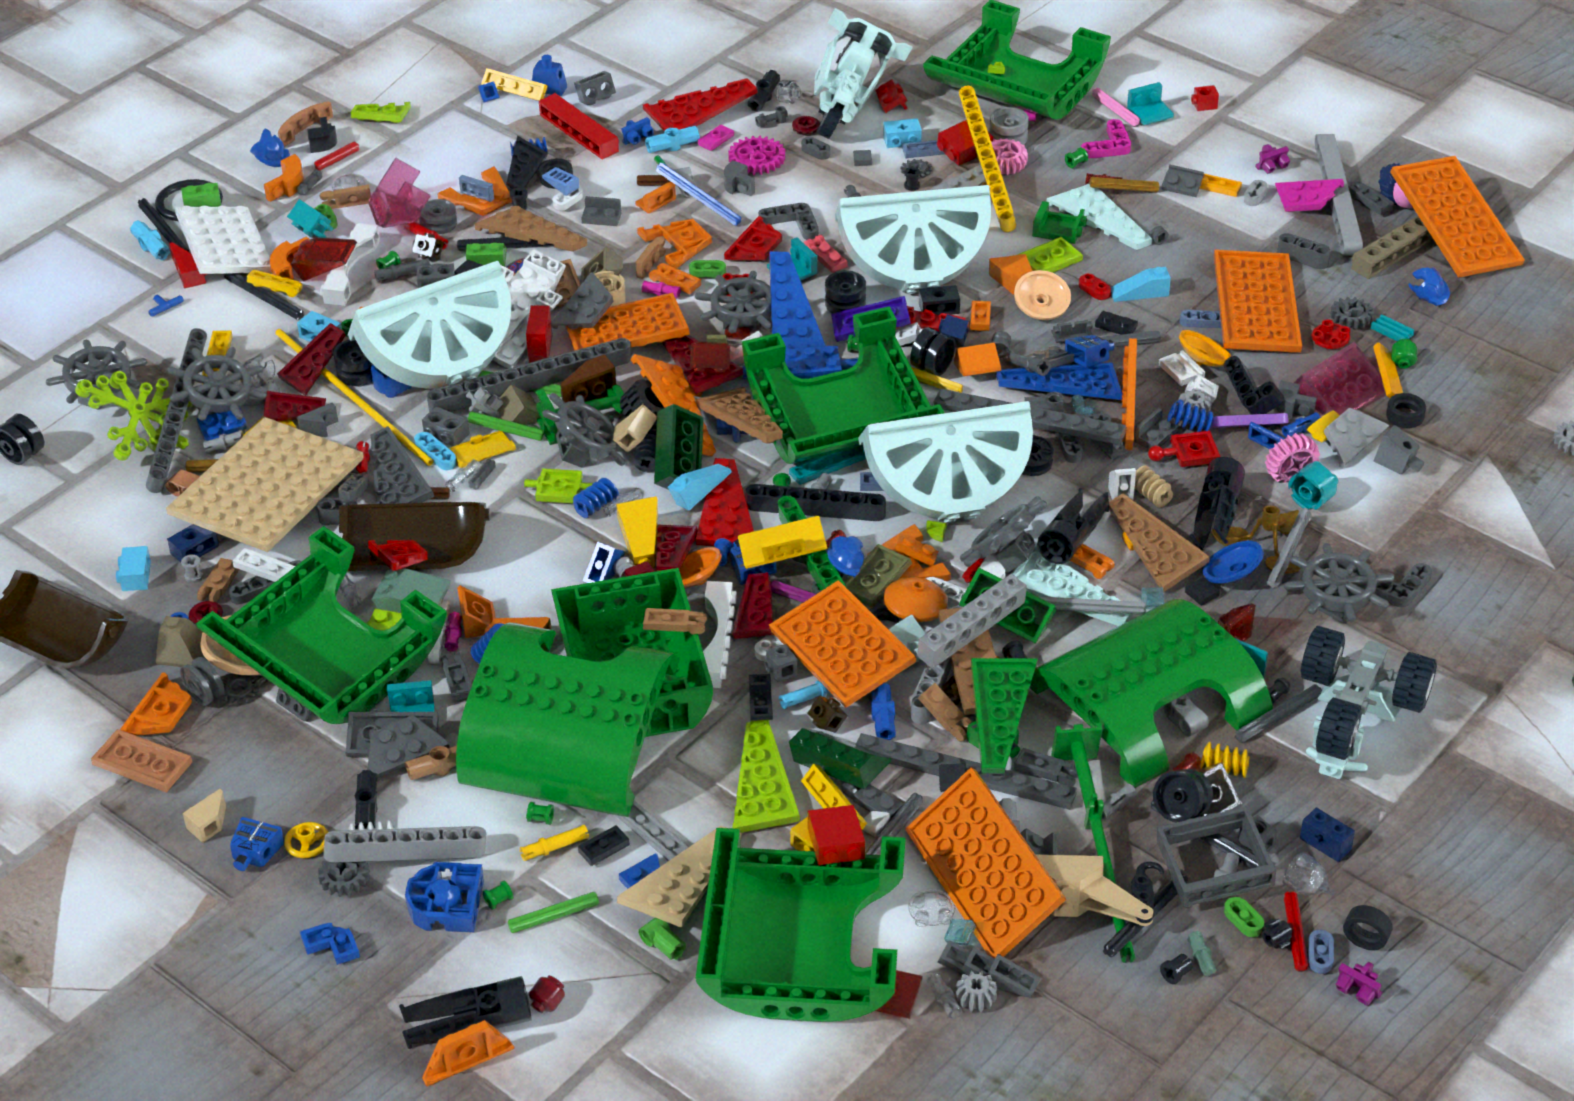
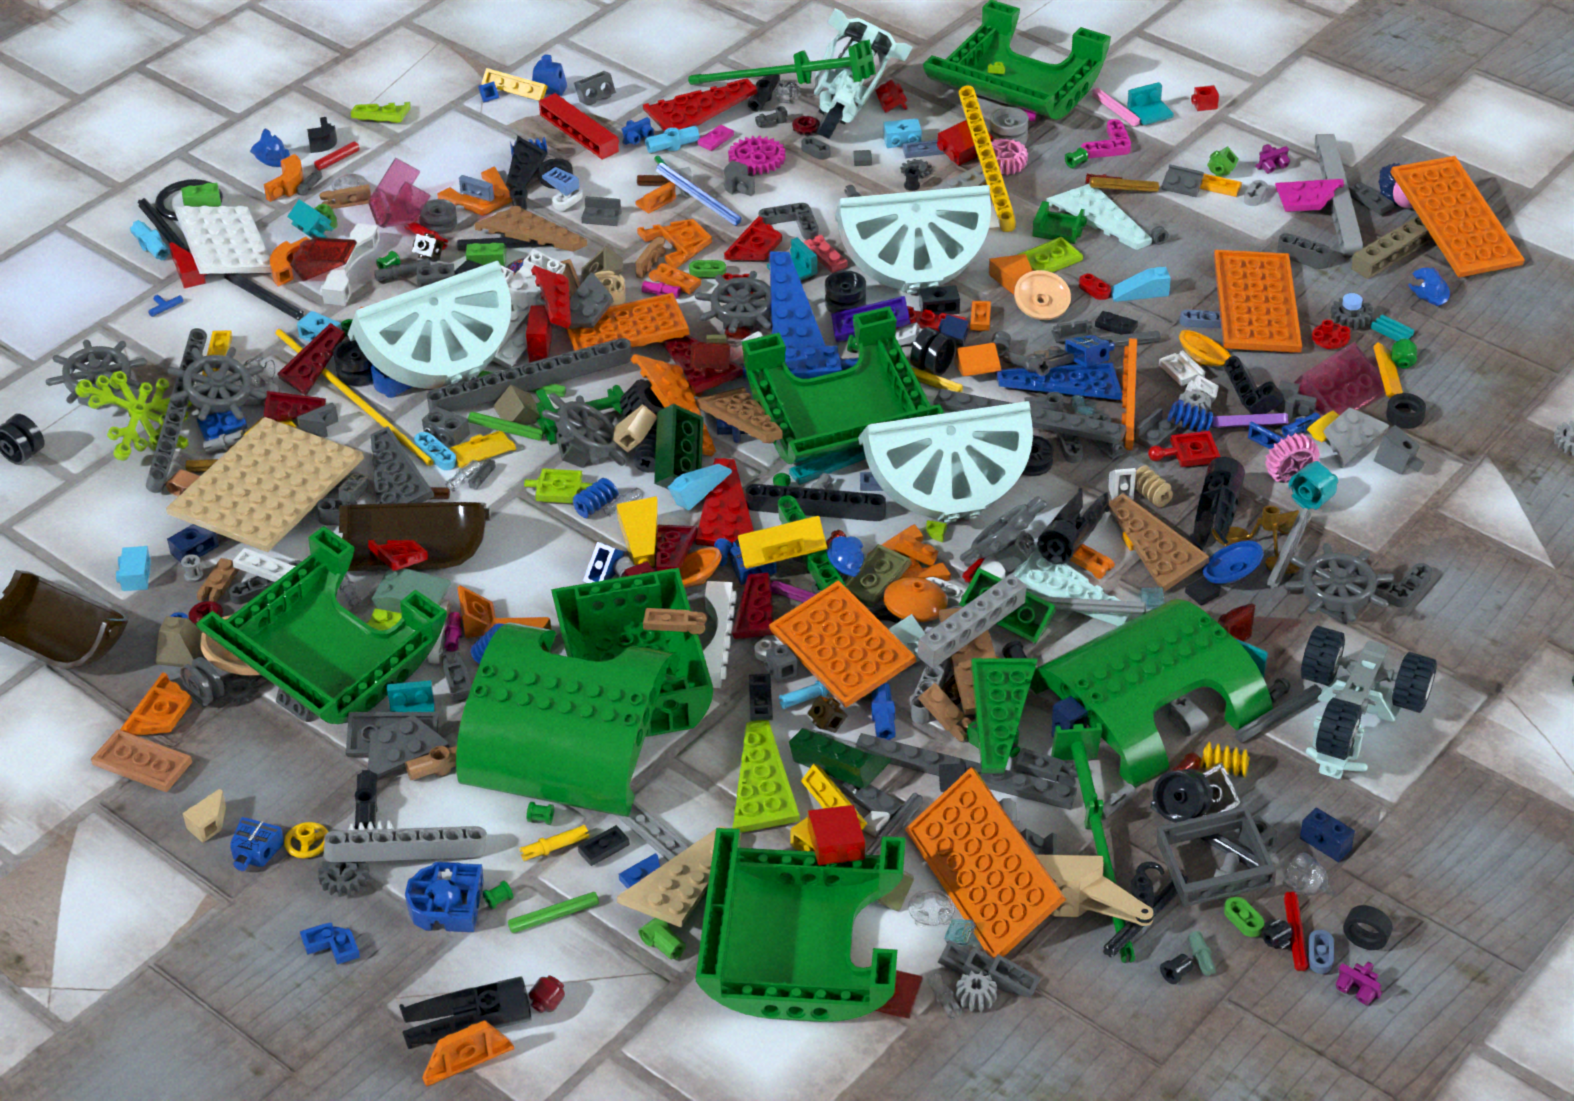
yellow plate [247,269,303,297] -> none
nougat slope [278,101,333,147] -> none
red axle [356,441,370,474] -> none
light grey hips [466,387,503,418] -> none
reddish brown slope [560,354,617,403] -> none
none -> red wing [531,265,571,329]
none -> green piece [688,39,876,85]
none -> olive slope [877,871,914,912]
none -> dark blue brick [1051,696,1088,738]
none -> bright green brick [1207,146,1239,177]
none -> light blue tile [1342,293,1362,310]

